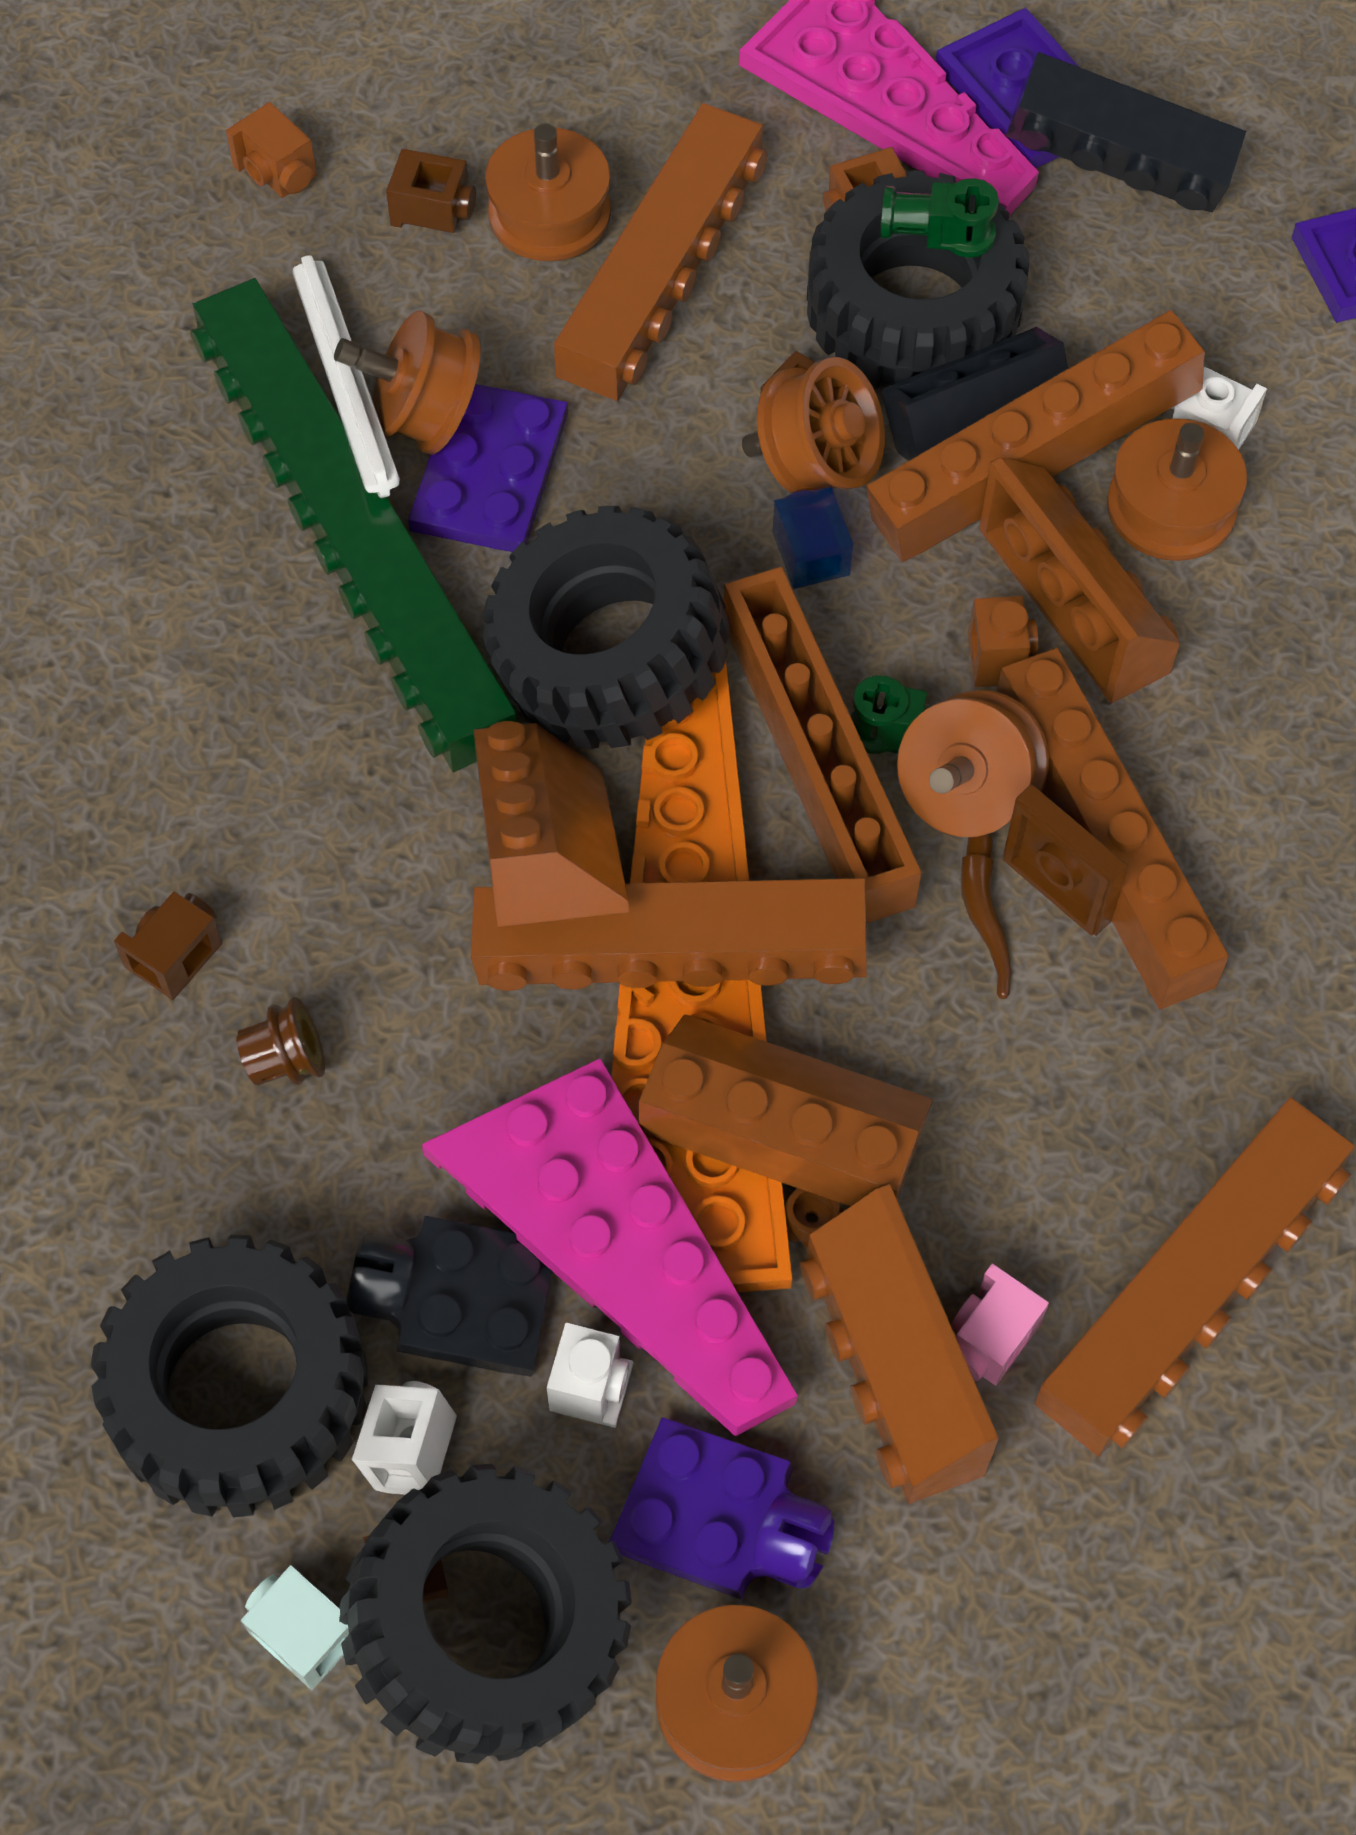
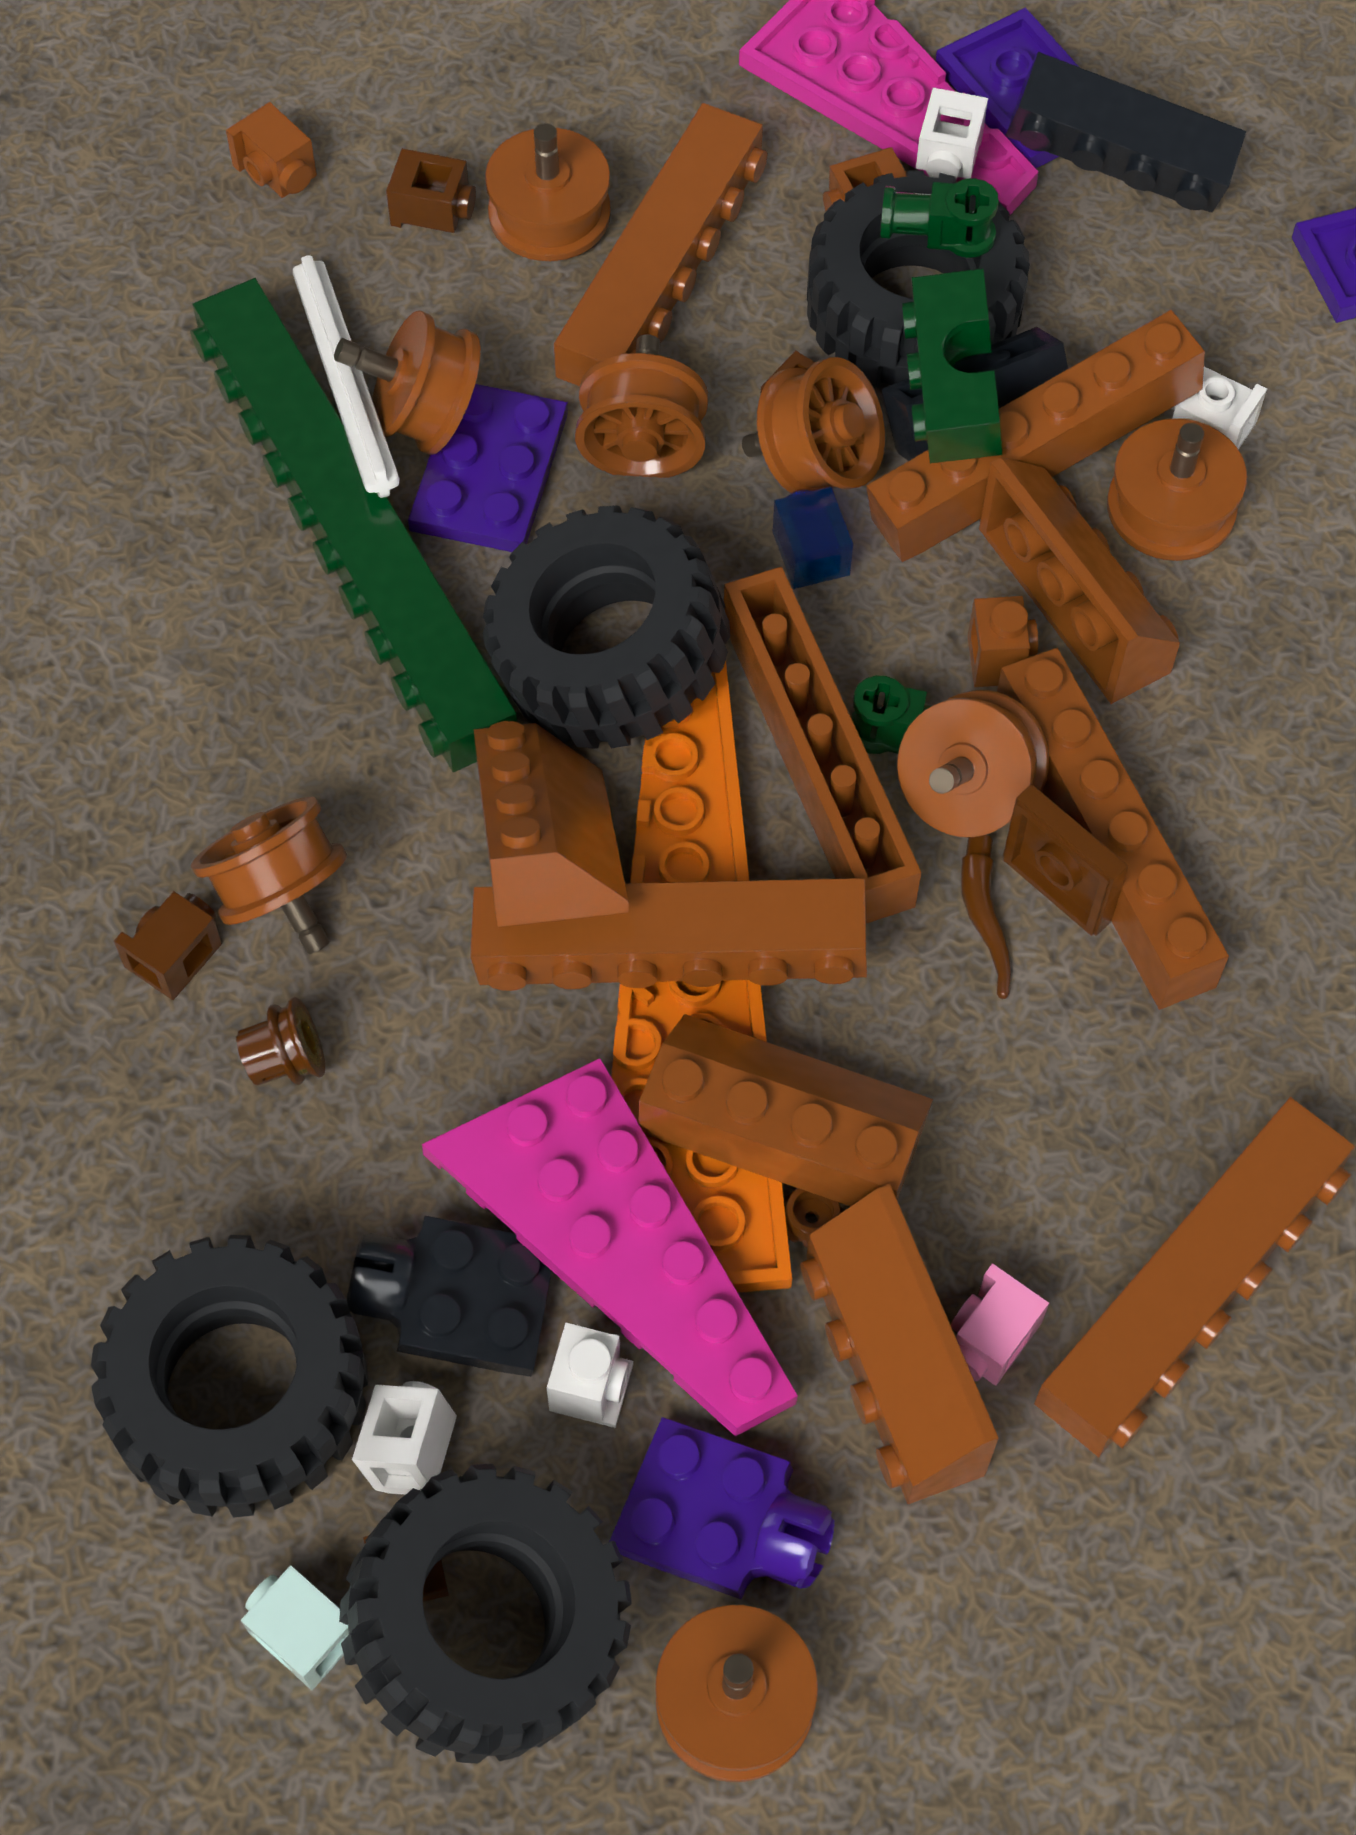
none -> dark orange wheel [191,797,347,954]
none -> dark orange wheel [575,334,709,478]
none -> dark green arch [902,269,1002,464]
none -> white brick [916,88,988,179]

